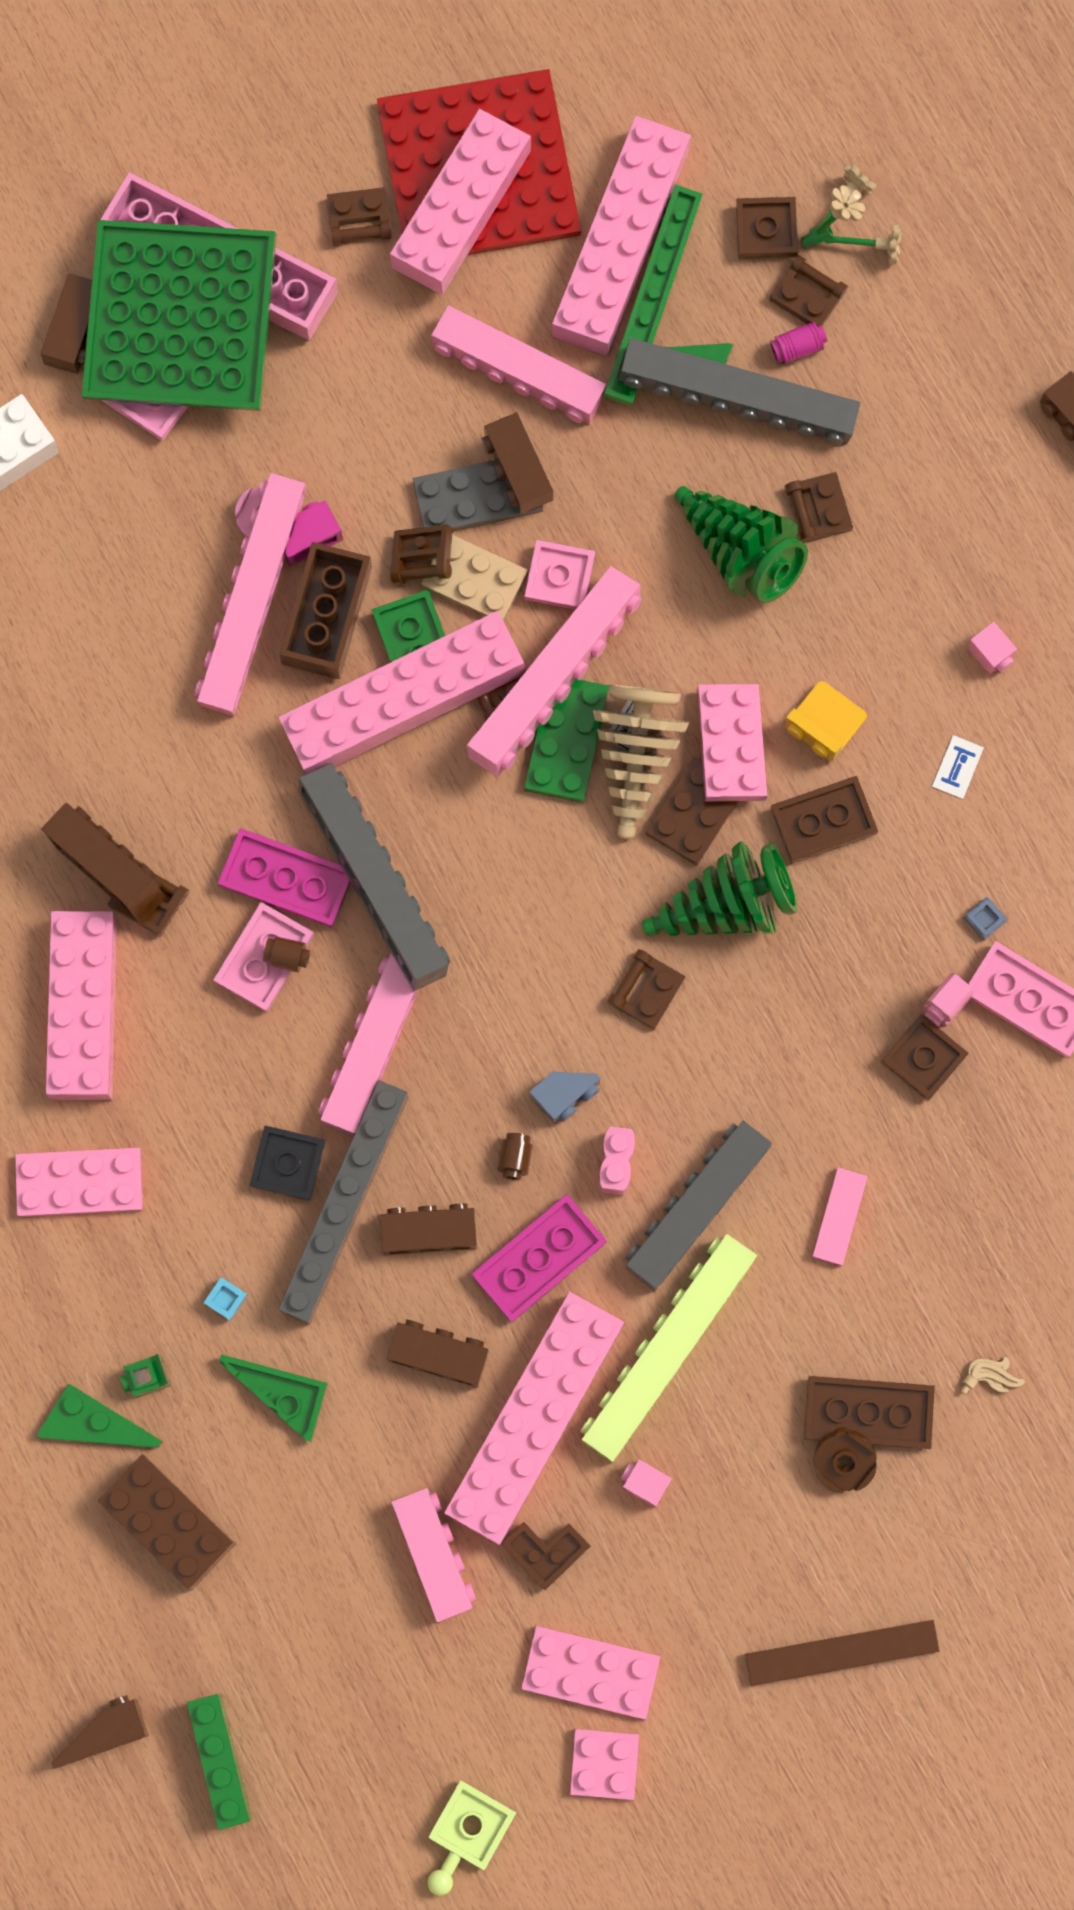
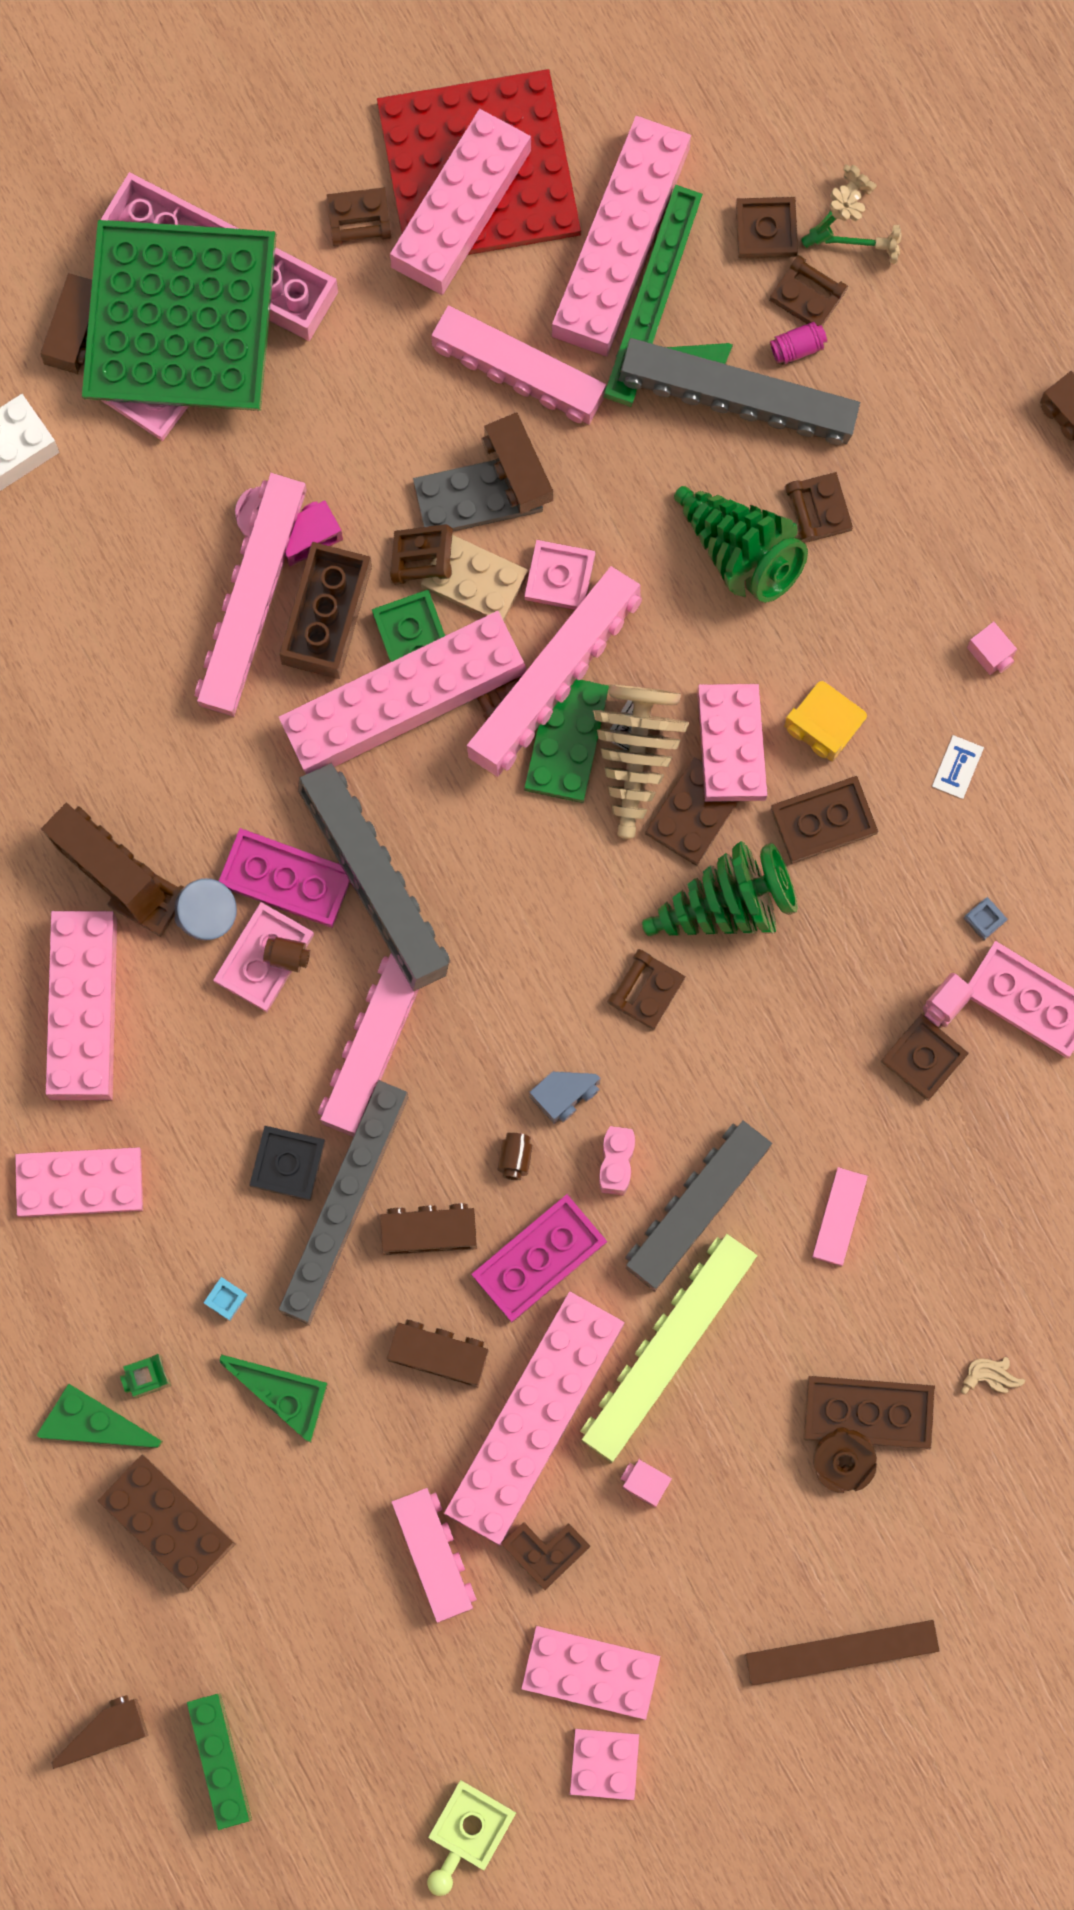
none -> tile [175,878,237,941]

